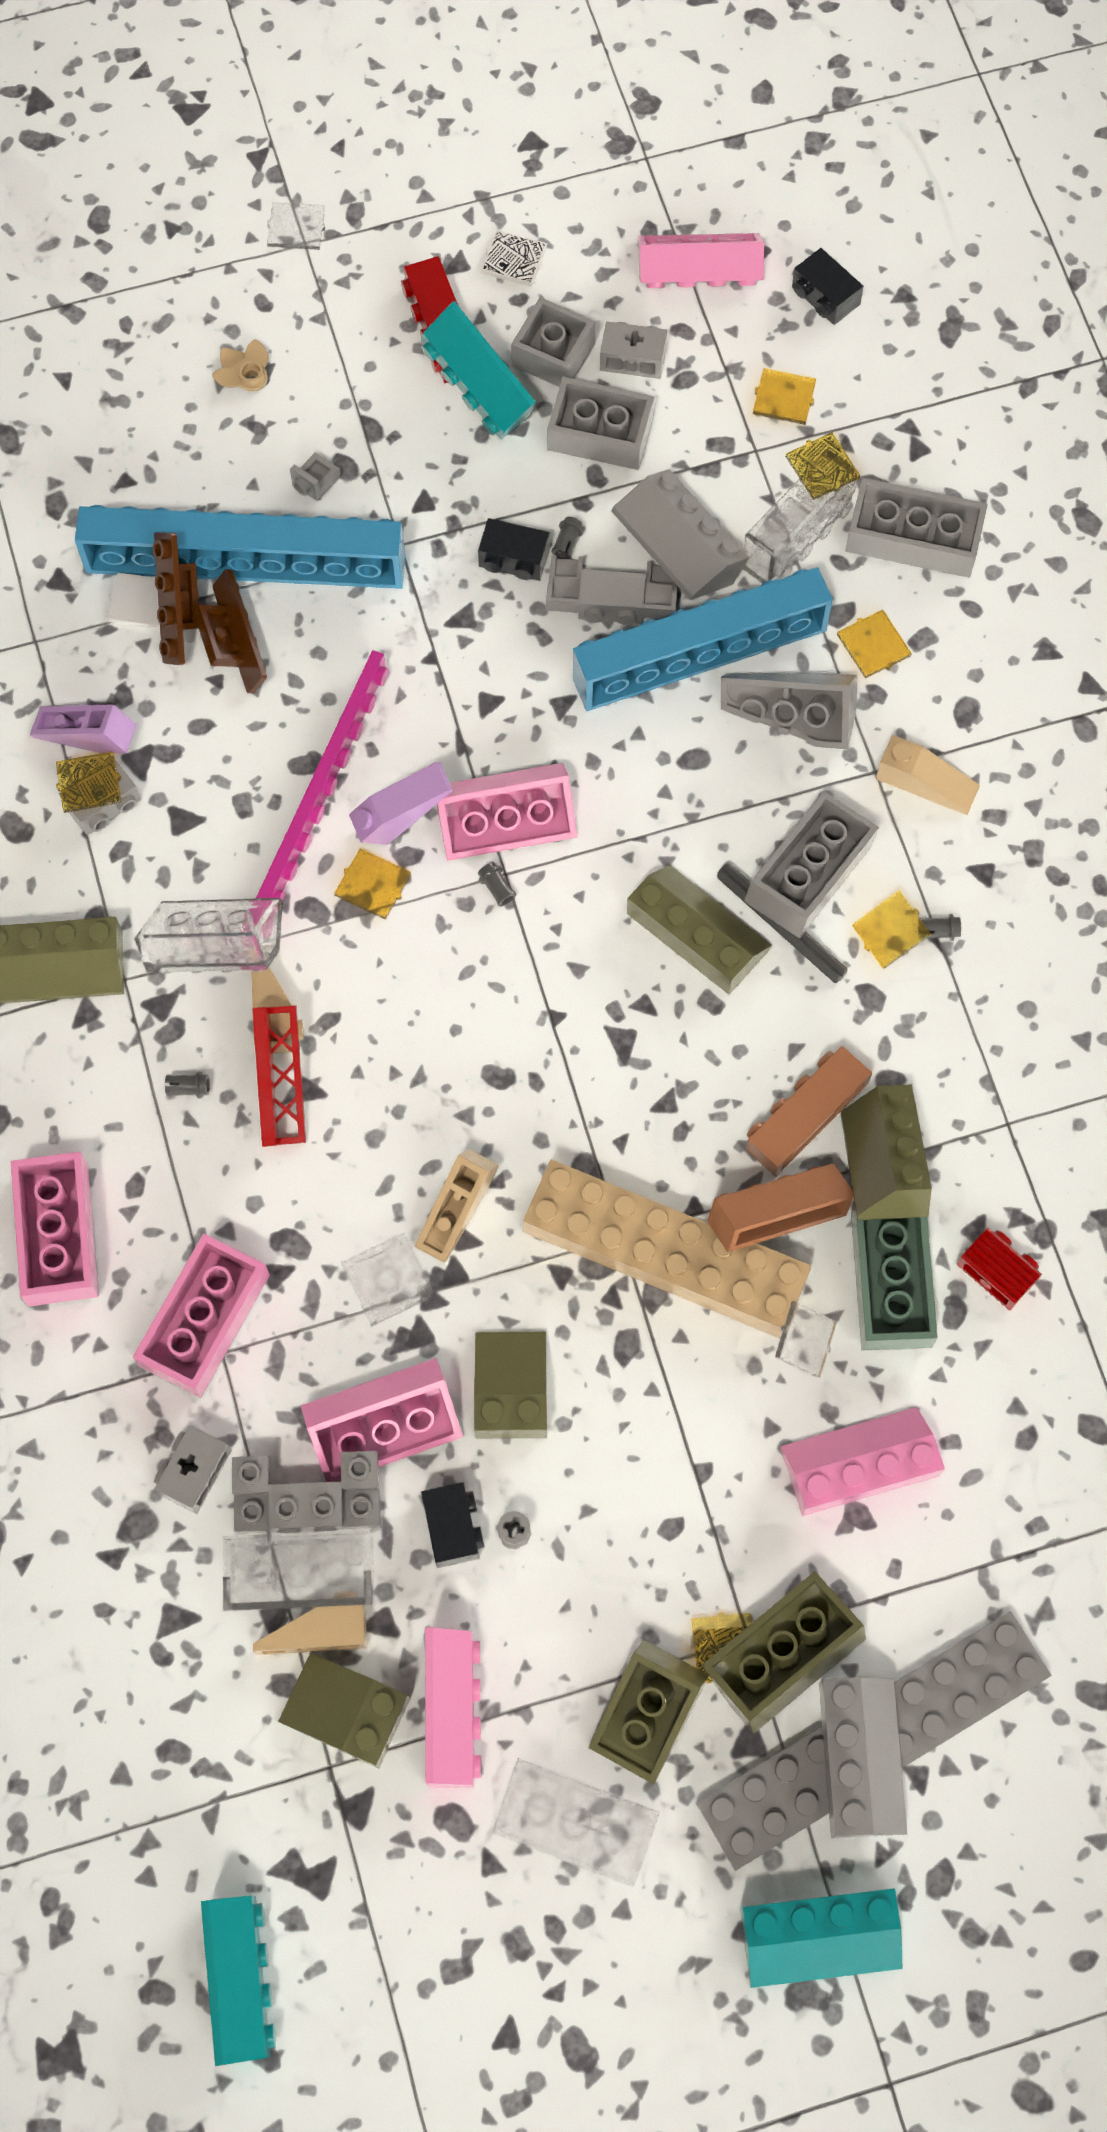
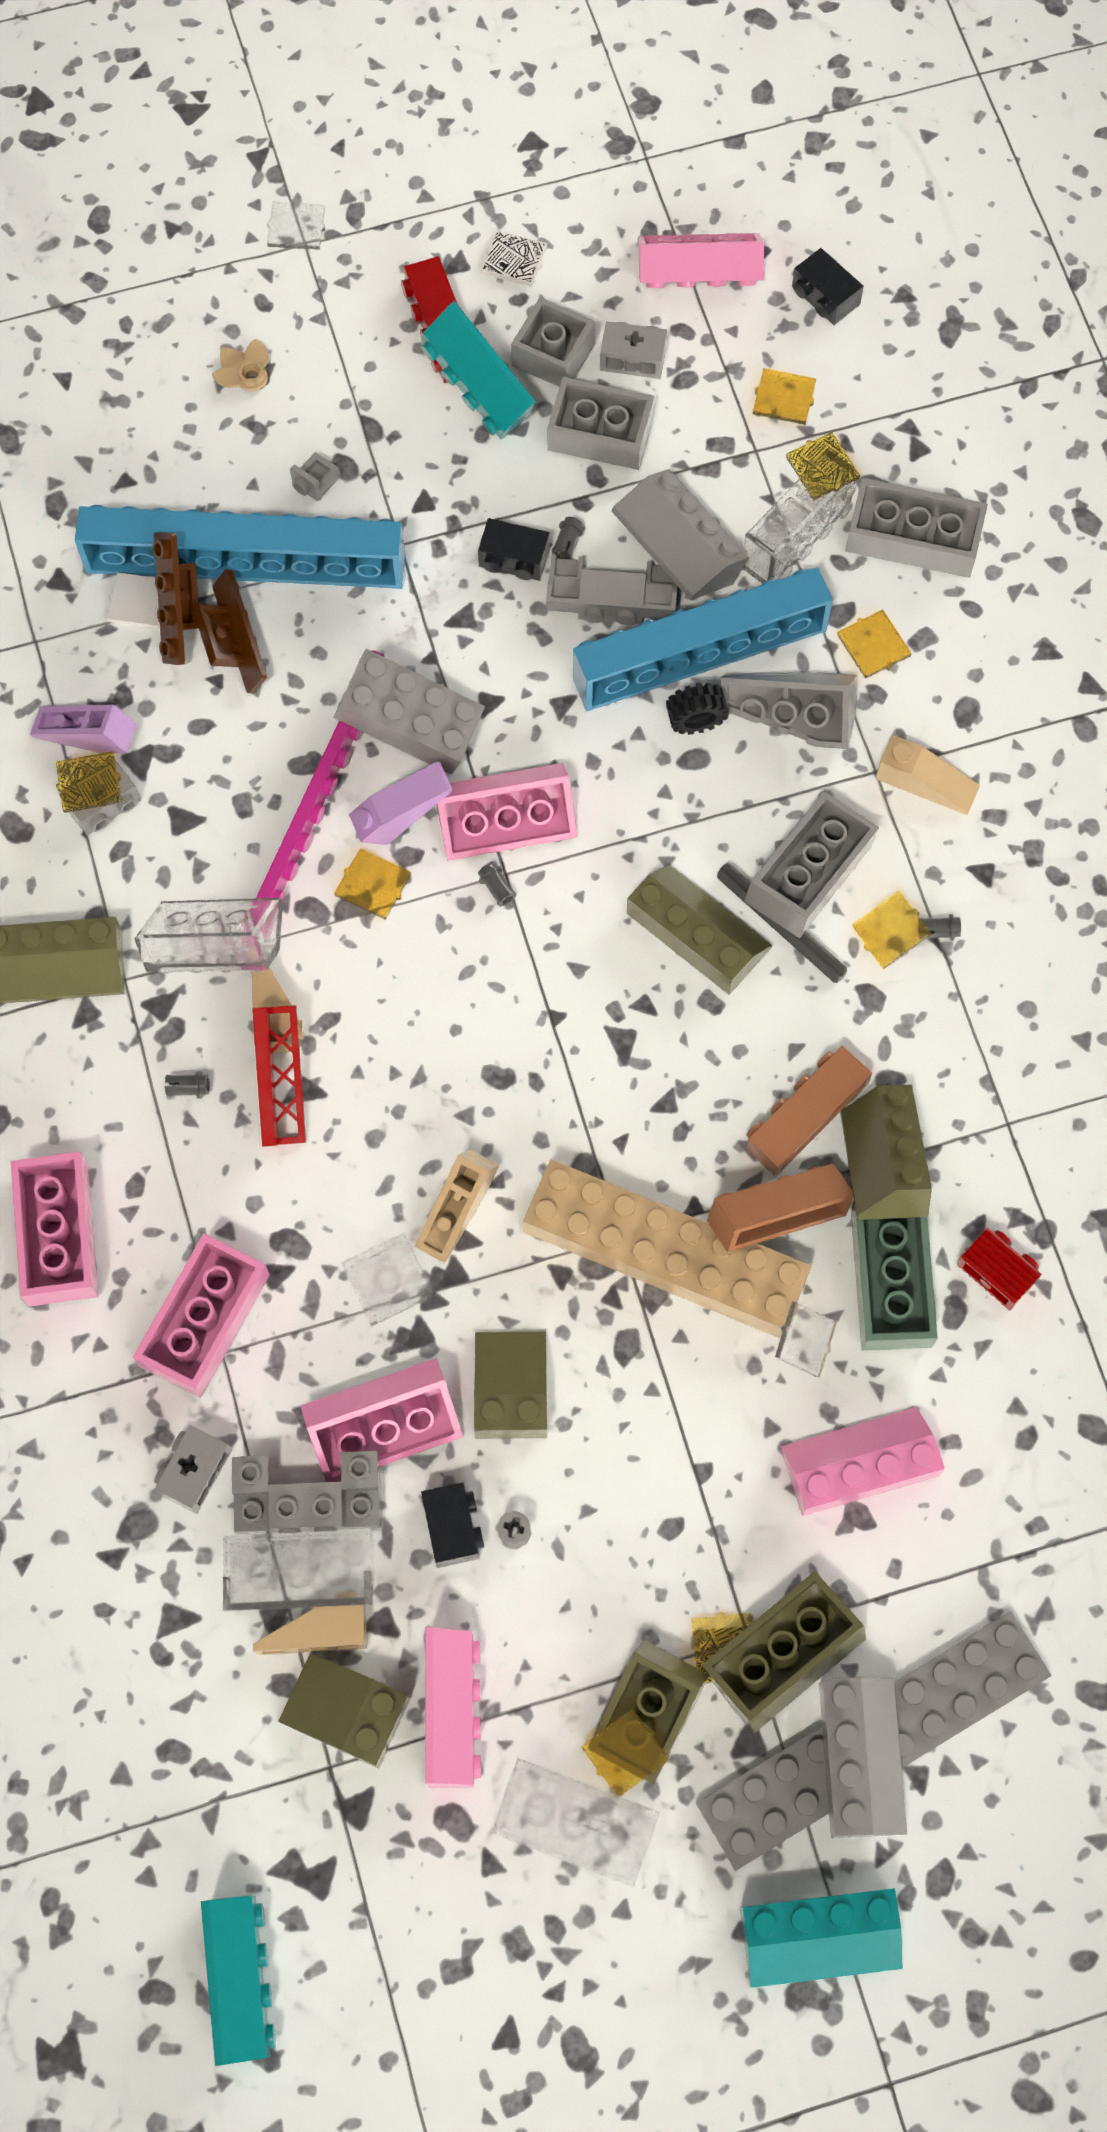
none -> light grey brick [333,648,485,775]
none -> clear yellow piece [581,1709,670,1798]
none -> black tyre [666,682,729,735]

